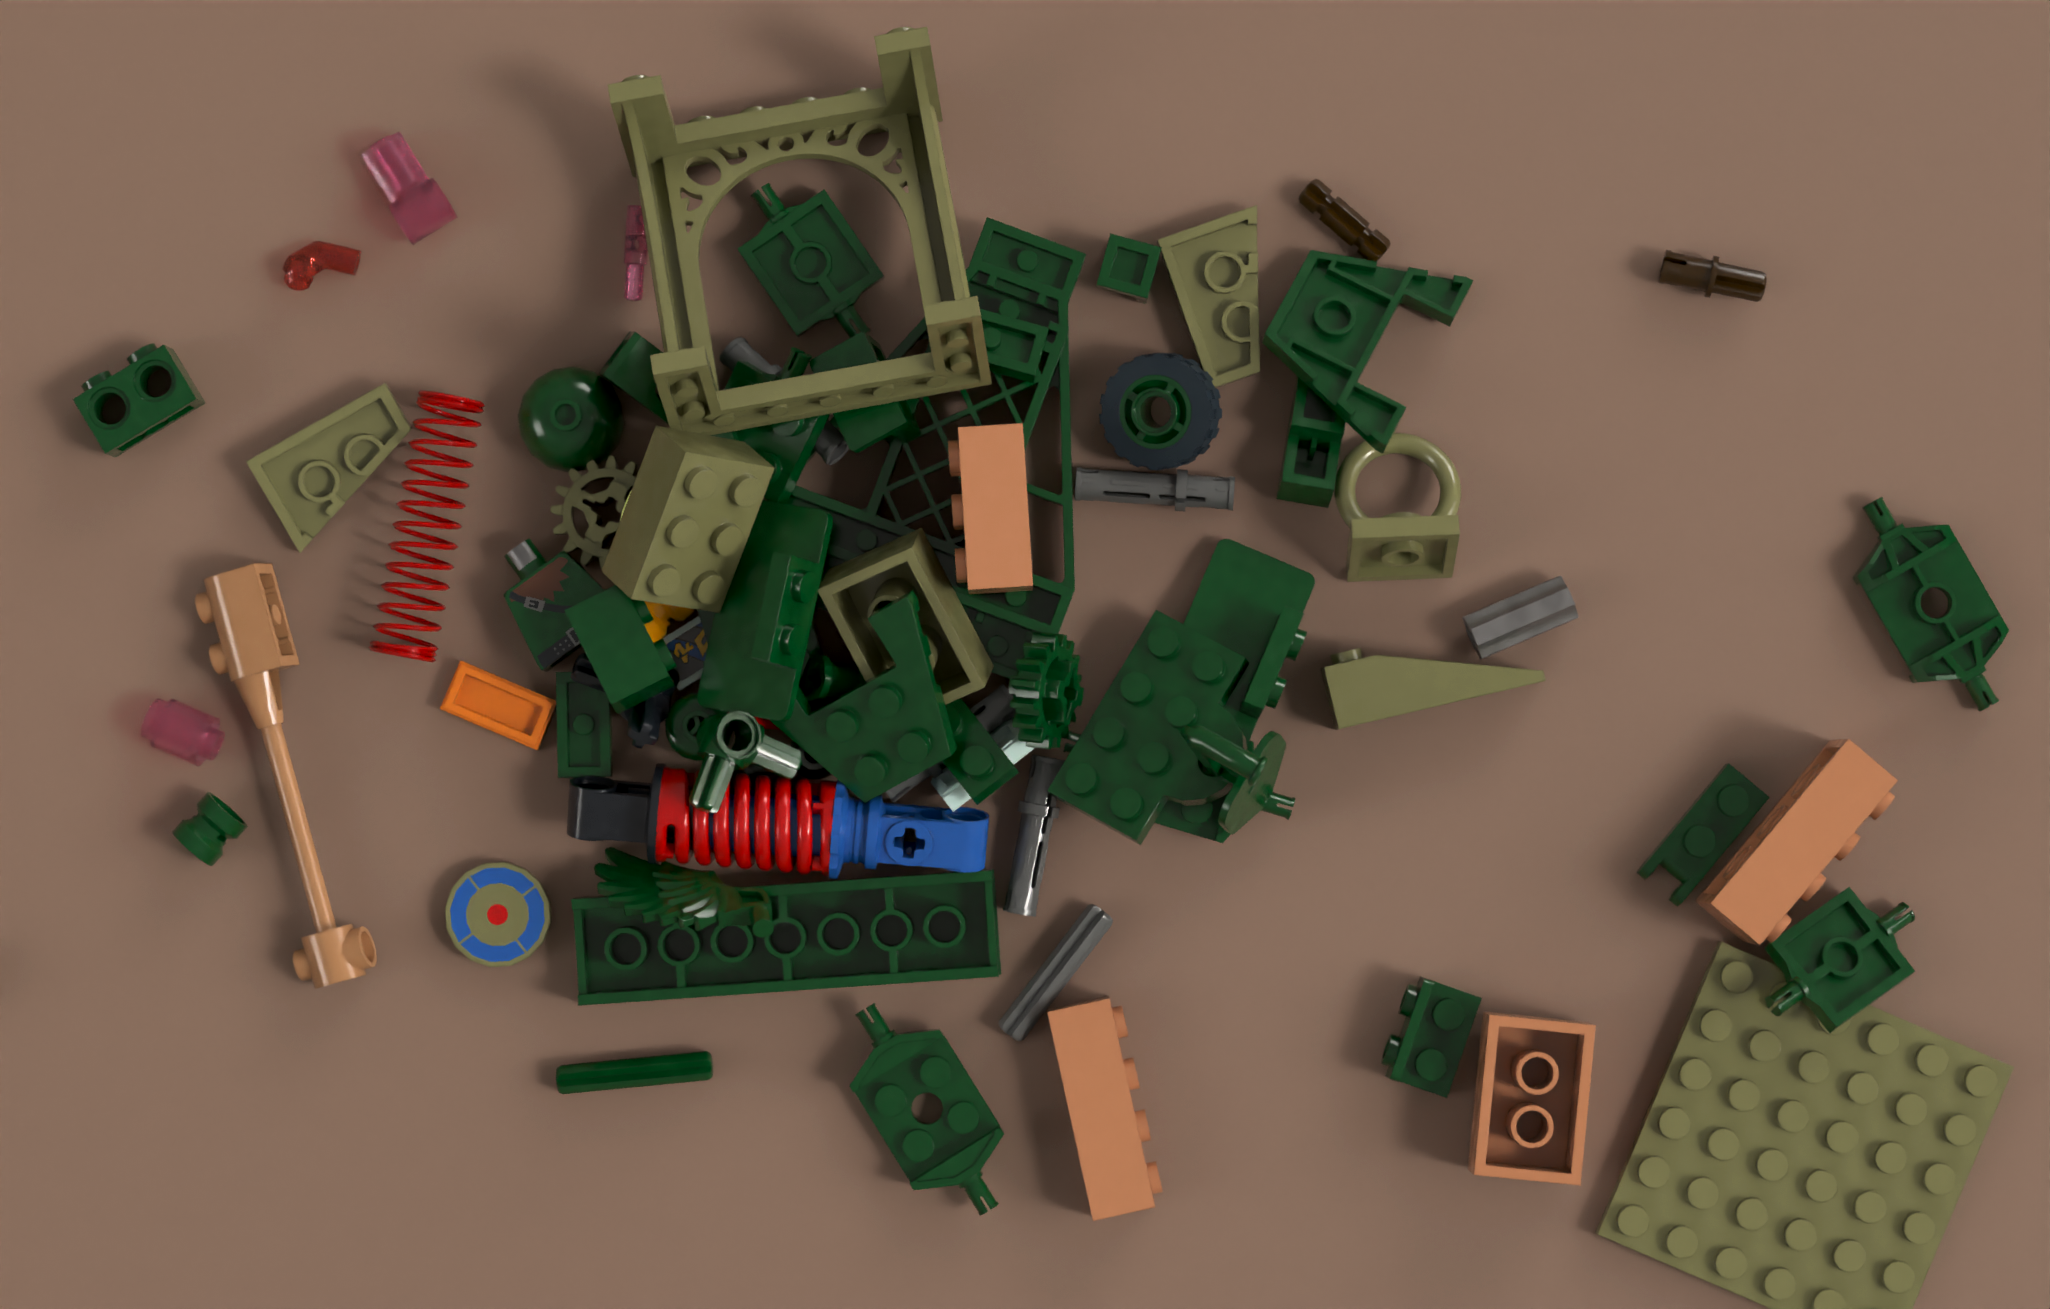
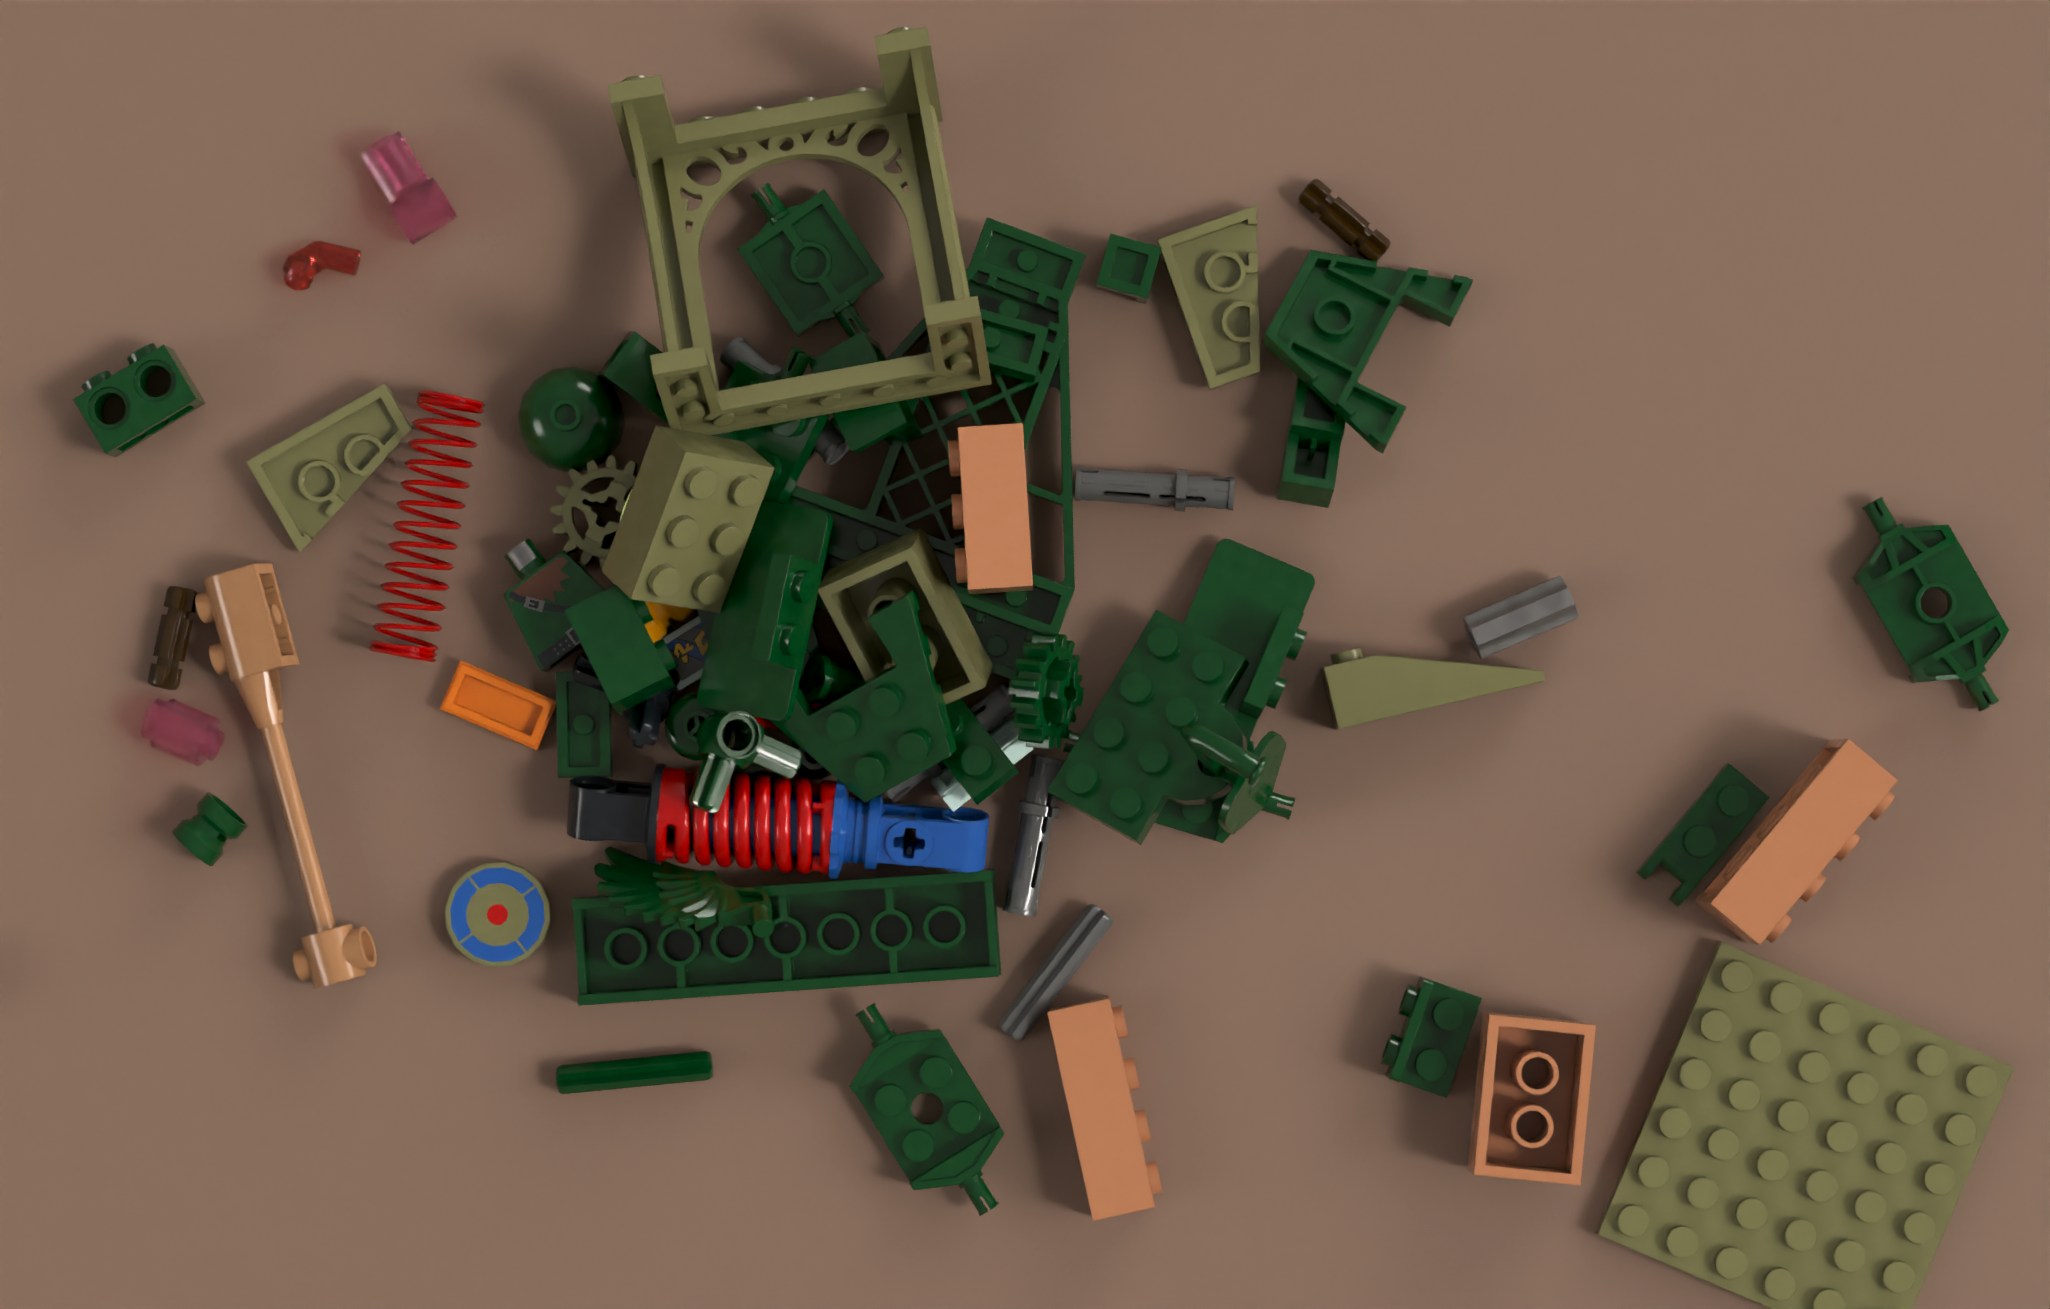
clear pink pin [624,205,648,301] -> none
black wheel [1099,352,1222,470] -> none
olive tile [1334,433,1461,582] -> none
dark brown axle [1659,250,1767,302] -> none
dark green plate [1764,887,1915,1033] -> none
none -> dark brown axle [148,586,198,690]

